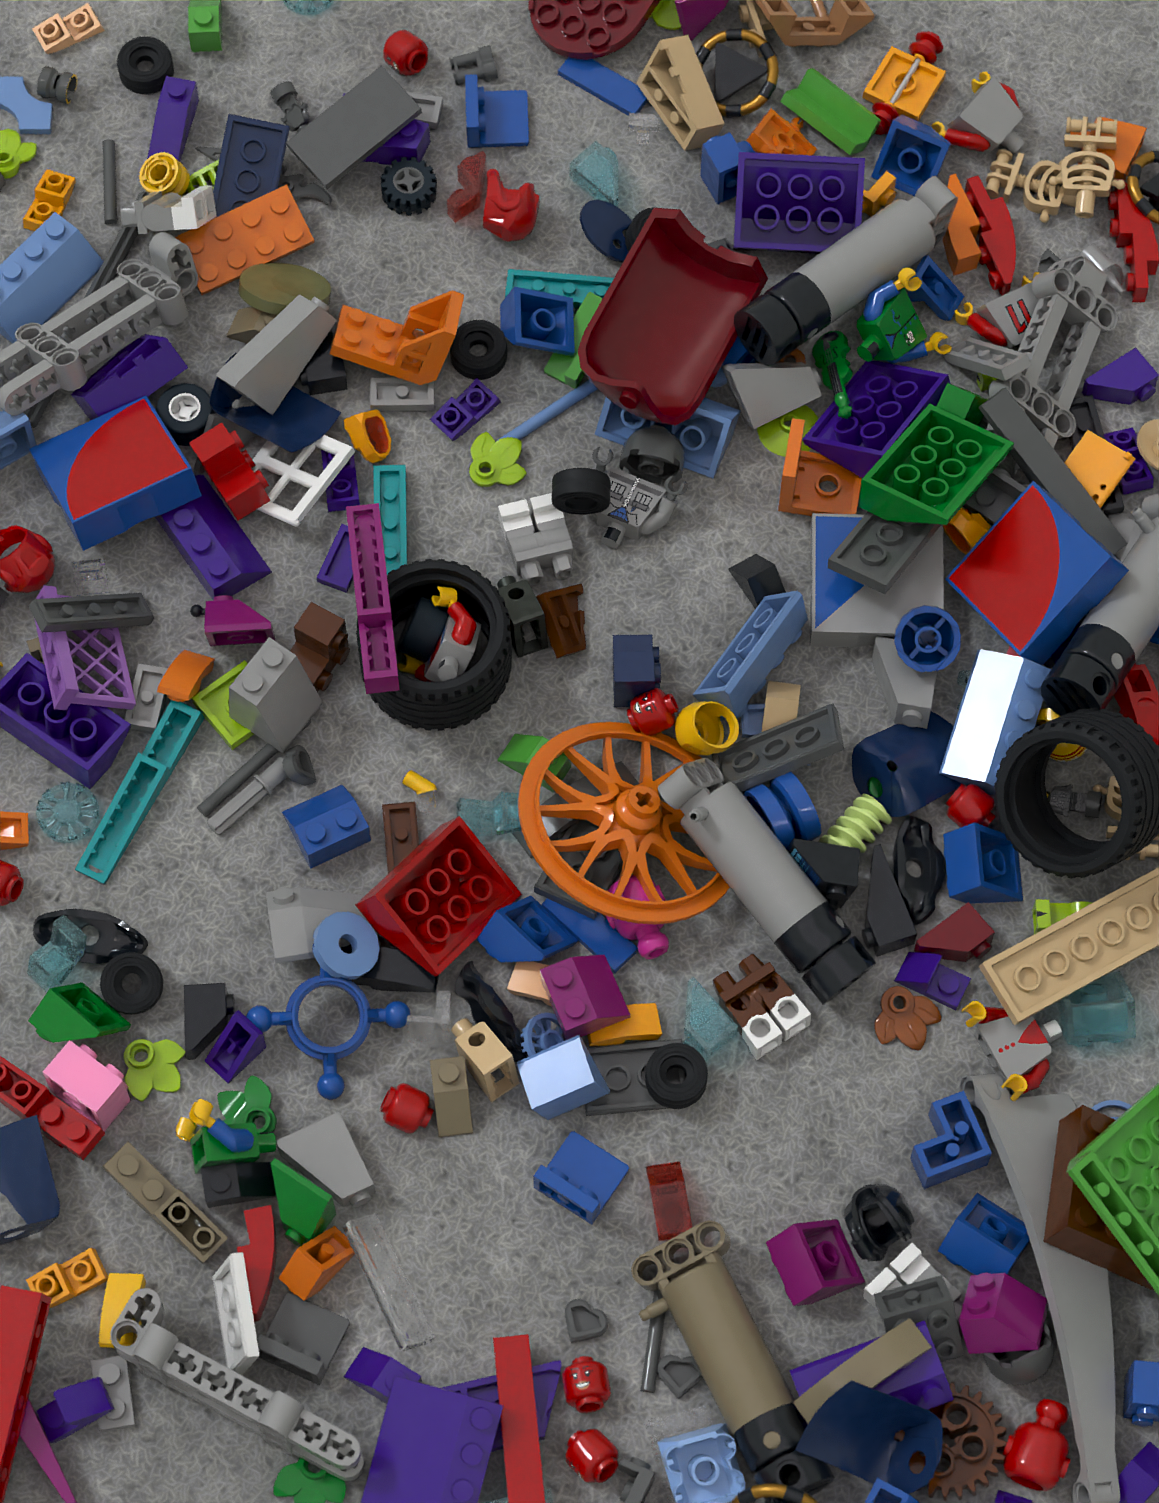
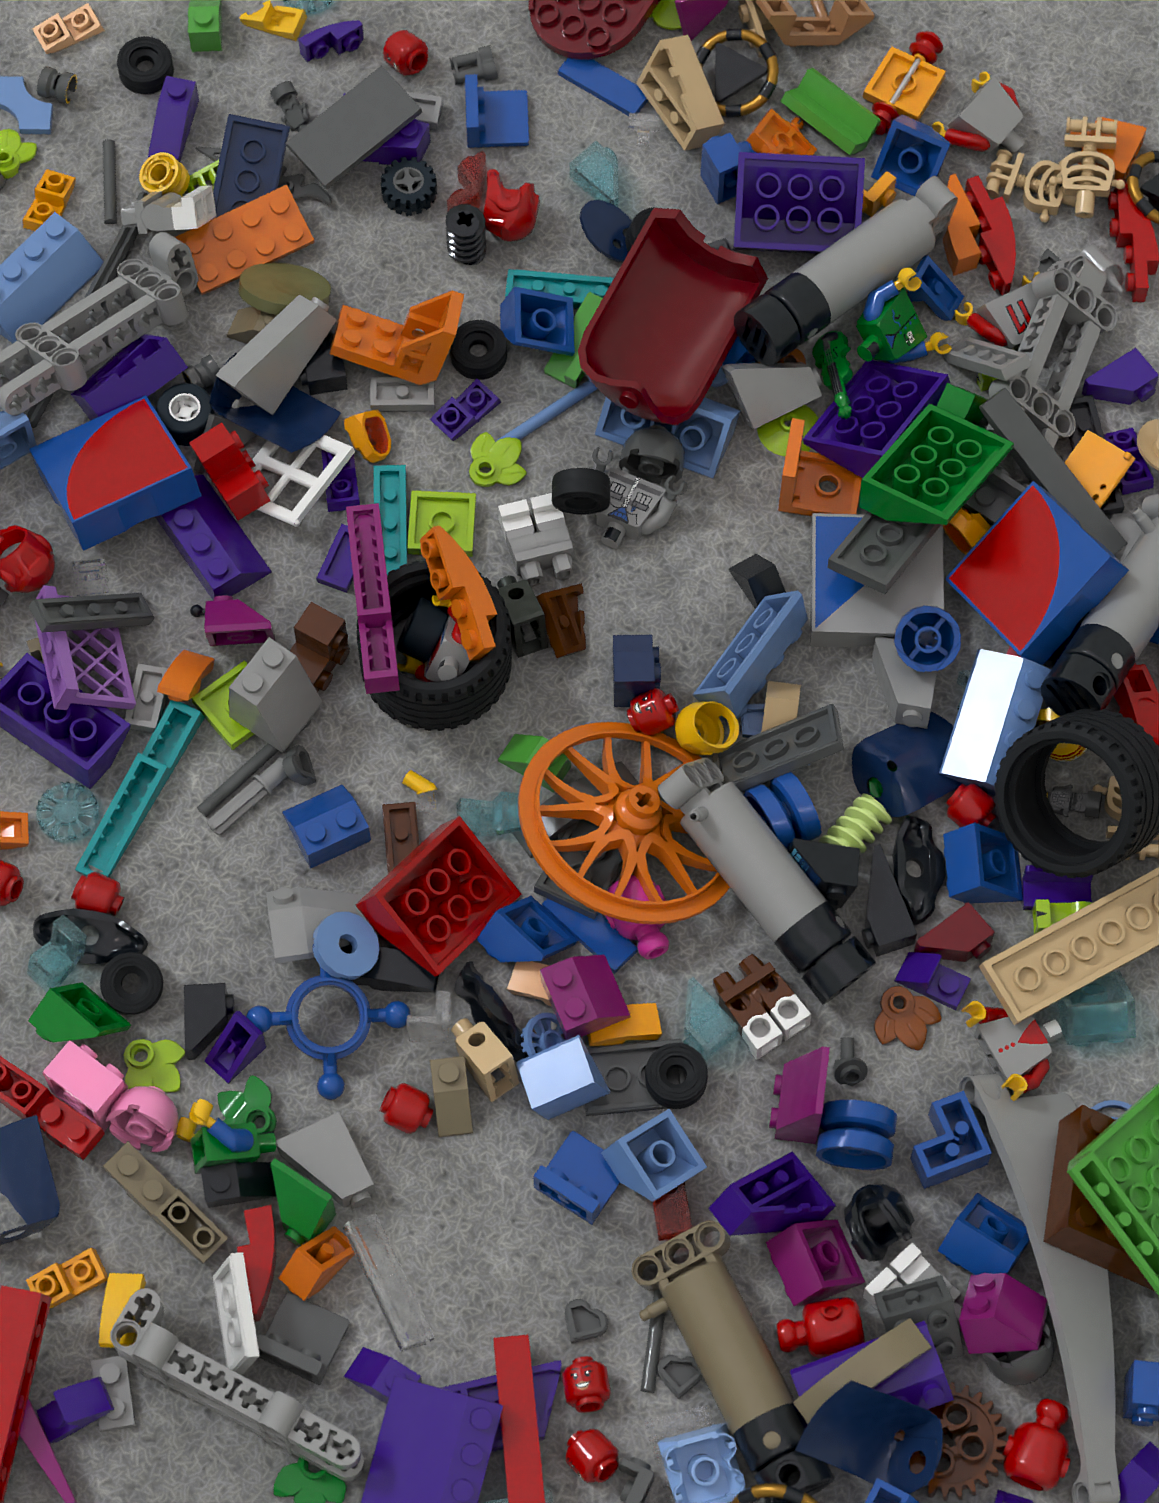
none -> red head [71,871,125,916]
none -> bright pink cylinder [106,1086,178,1152]
none -> dark grey wheel [181,355,220,390]
none -> yellow slope [239,0,307,41]
none -> dark purple slope [298,20,364,62]
none -> lime plate [407,490,476,557]
none -> orange slope [420,525,497,661]
none -> black piece [445,204,486,265]
none -> medium blue slope [601,1109,707,1202]
none -> dark purple wedge [708,1151,836,1236]
none -> magenta slope [769,1046,830,1144]
none -> red piece [776,1297,865,1359]
none -> blue wheel [816,1100,897,1171]
none -> dark grey plate [833,1037,868,1085]
none -> dark purple panel [1022,865,1093,910]

